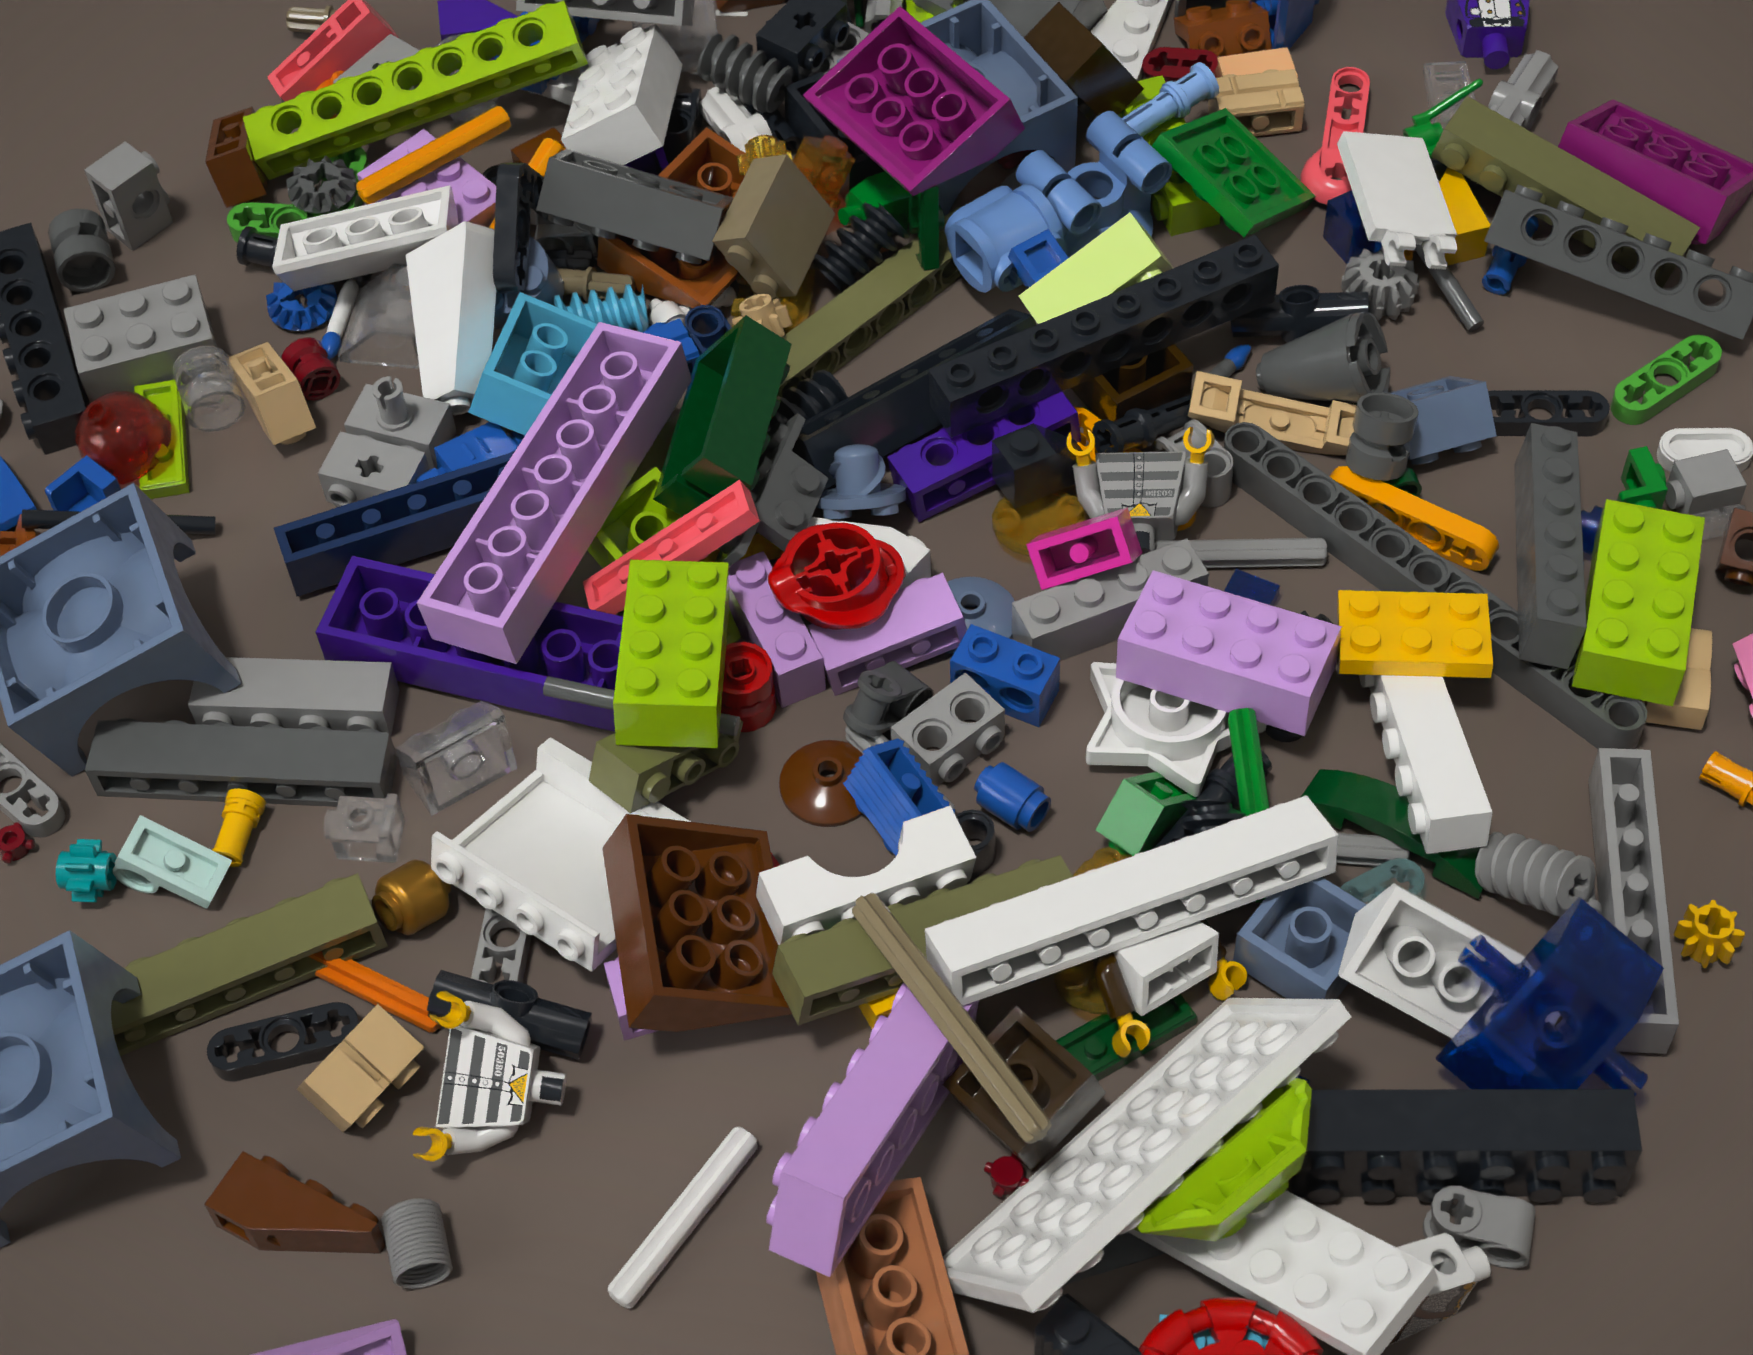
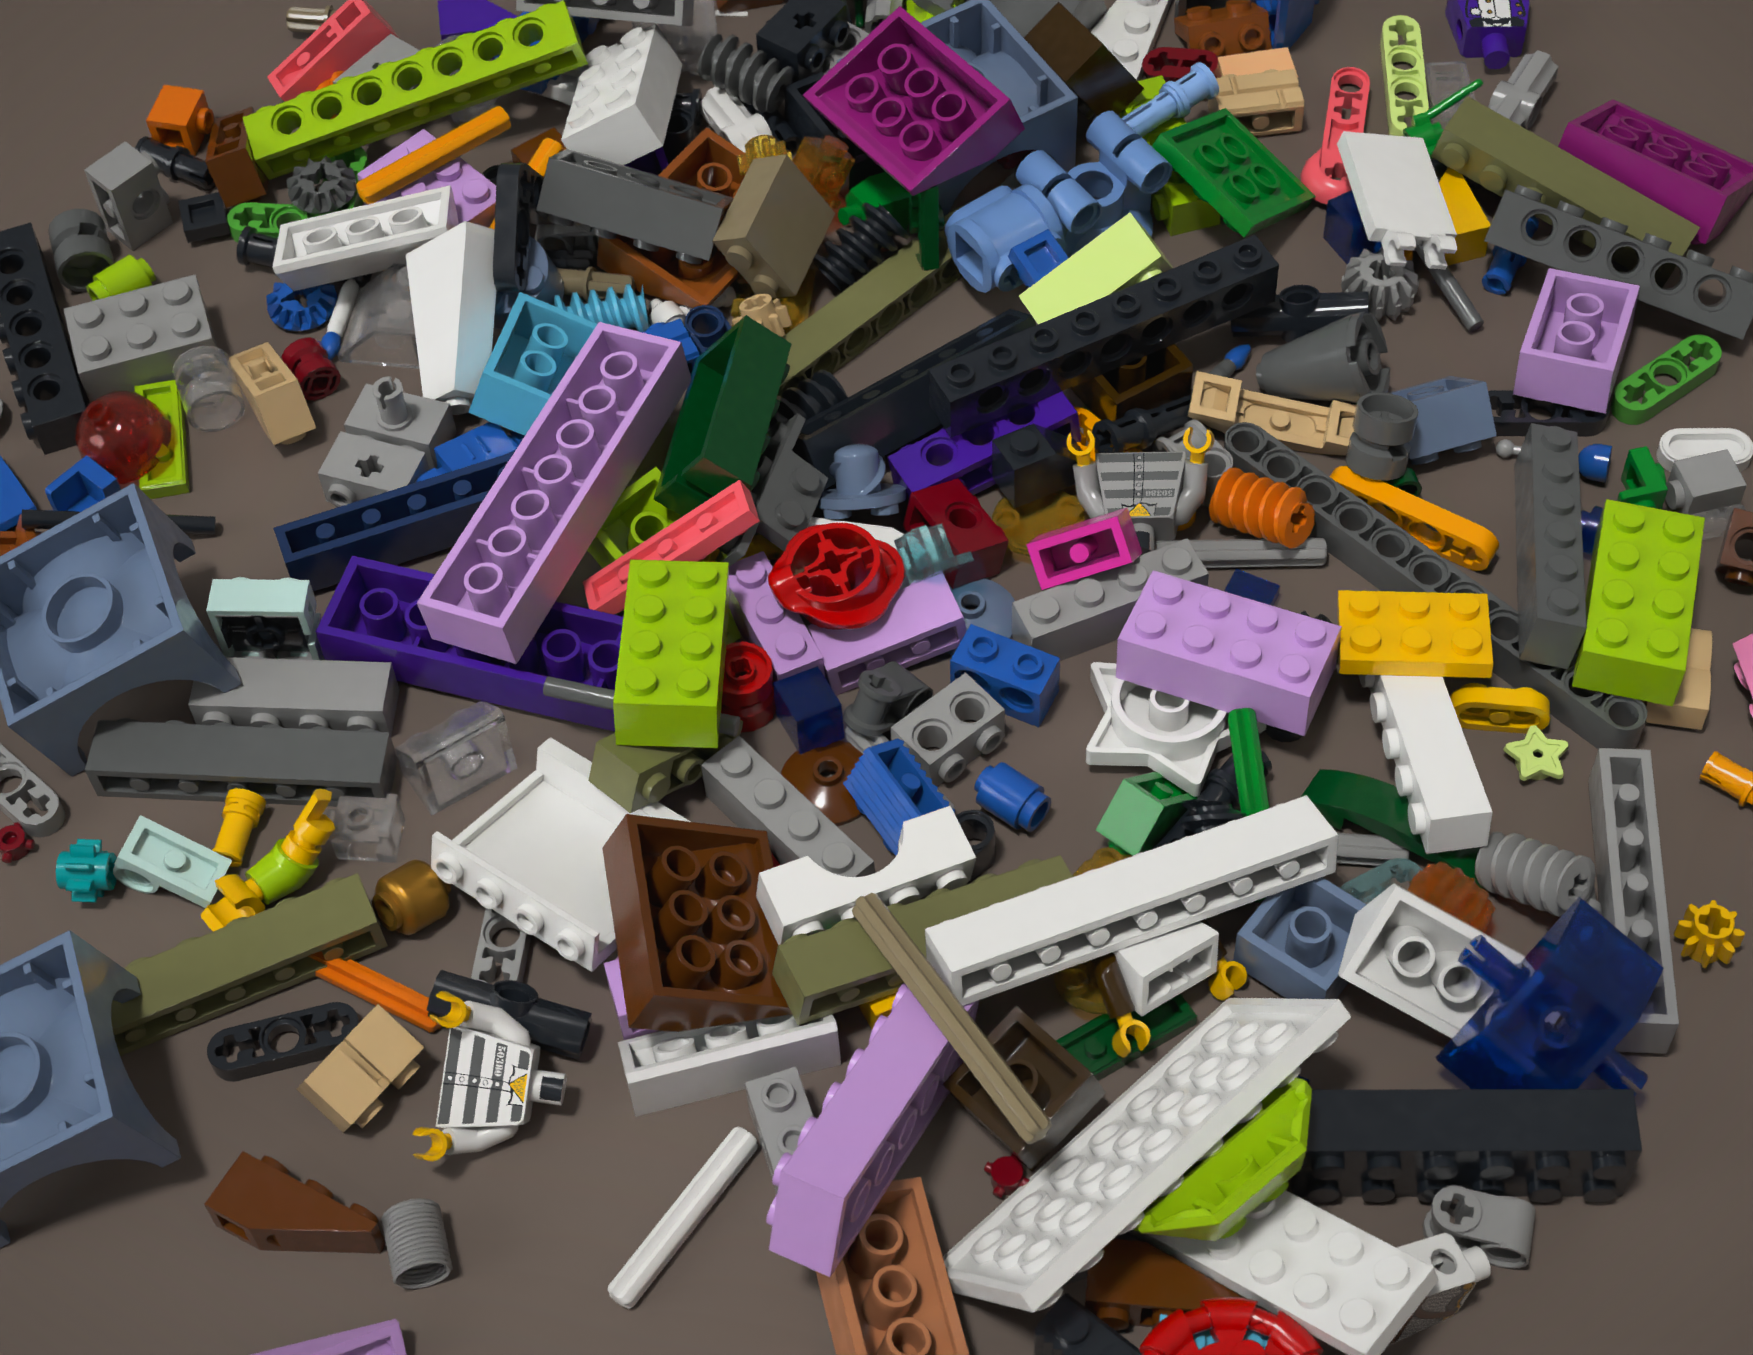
none -> lime brick [86,254,156,301]
none -> black pin [135,136,215,190]
none -> orange brick [146,85,214,156]
none -> black plate [178,192,231,243]
none -> yellow piece [201,789,335,931]
none -> light aqua piece [206,577,324,660]
none -> white slope [618,1014,841,1117]
none -> light grey brick [701,736,875,877]
none -> light grey brick [745,1067,813,1194]
none -> clear blue brick [773,666,845,755]
none -> clear light blue panel [894,524,974,584]
none -> dark red brick [903,478,1009,589]
none -> reddish brown slope [1085,1239,1244,1330]
none -> orange piece [1209,467,1315,549]
none -> yellowish green beam [1380,15,1429,136]
none -> clear orange gear [1407,862,1496,933]
none -> yellow plate [1450,683,1550,734]
none -> blue hinge [1496,439,1612,483]
none -> yellowish green plate [1503,725,1569,781]
none -> lavender brick [1513,268,1640,413]

